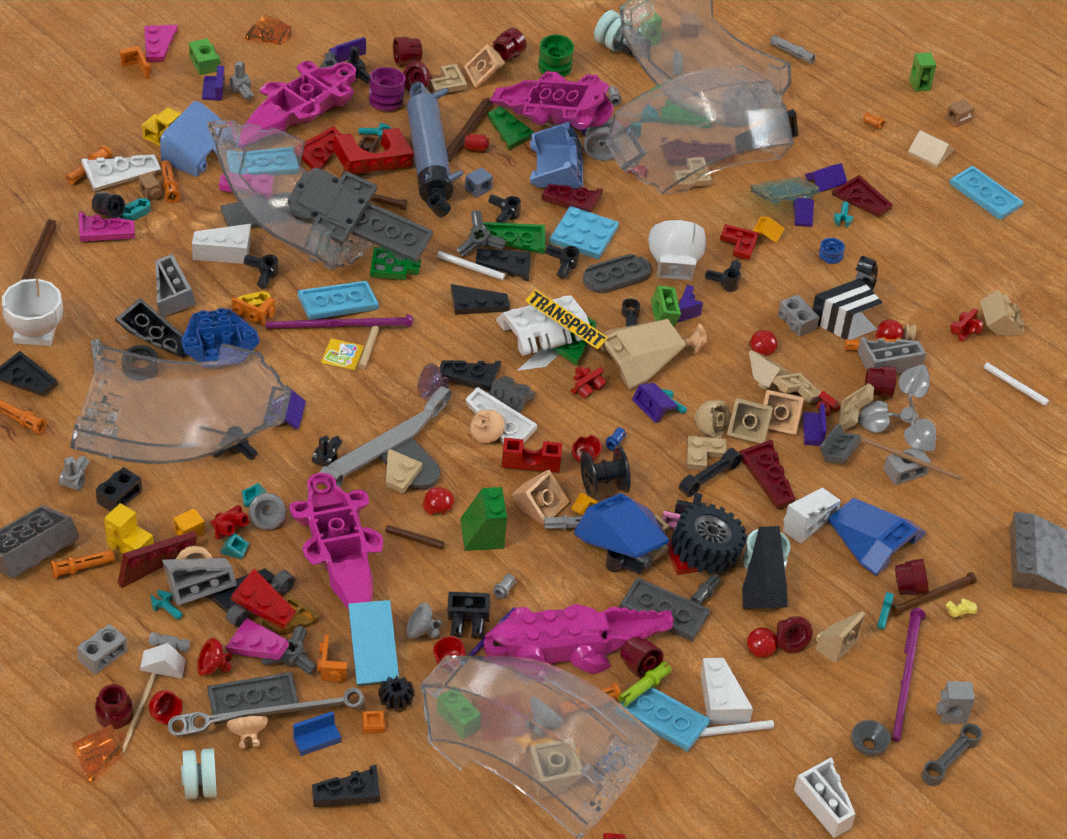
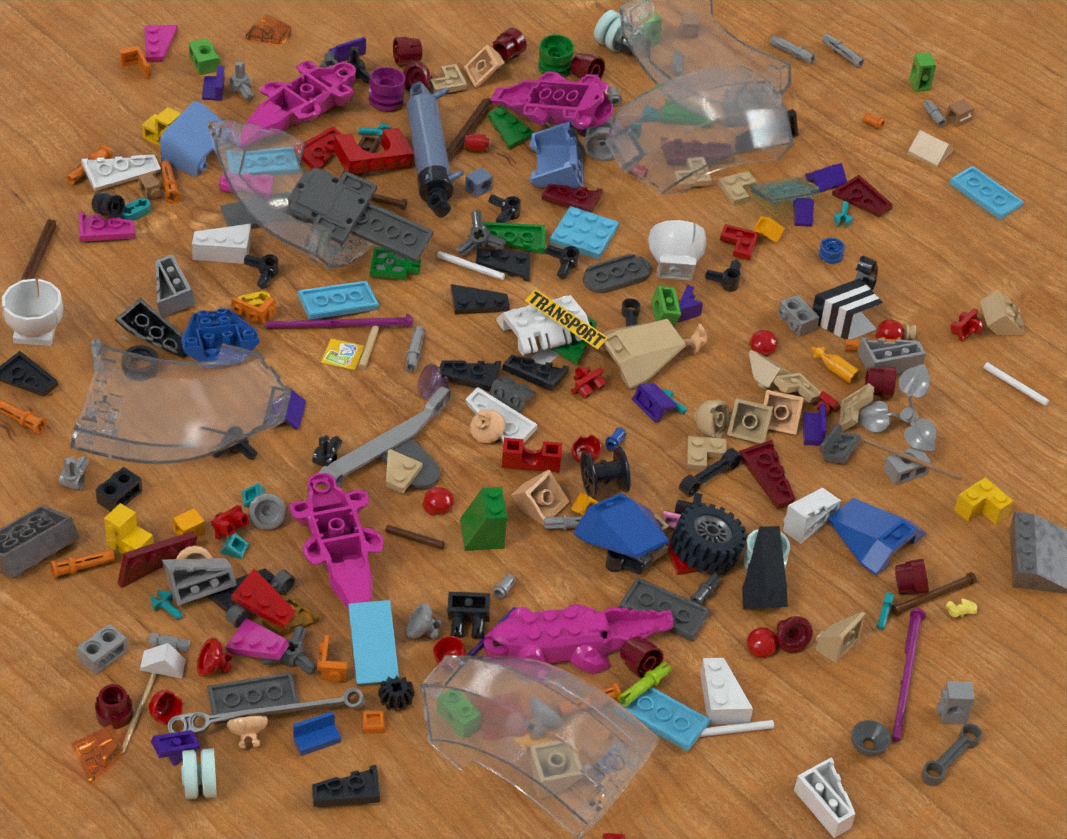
none -> dark purple slope [151,730,201,766]
none -> light grey pin [405,326,425,373]
none -> black wing [502,355,569,391]
none -> dark red piece [571,53,605,80]
none -> tan plate [718,171,757,206]
none -> light orange wheel [811,347,861,384]
none -> light grey pin [822,33,864,68]
none -> light grey axle [923,100,947,127]
none -> yellow brick [954,477,1014,525]

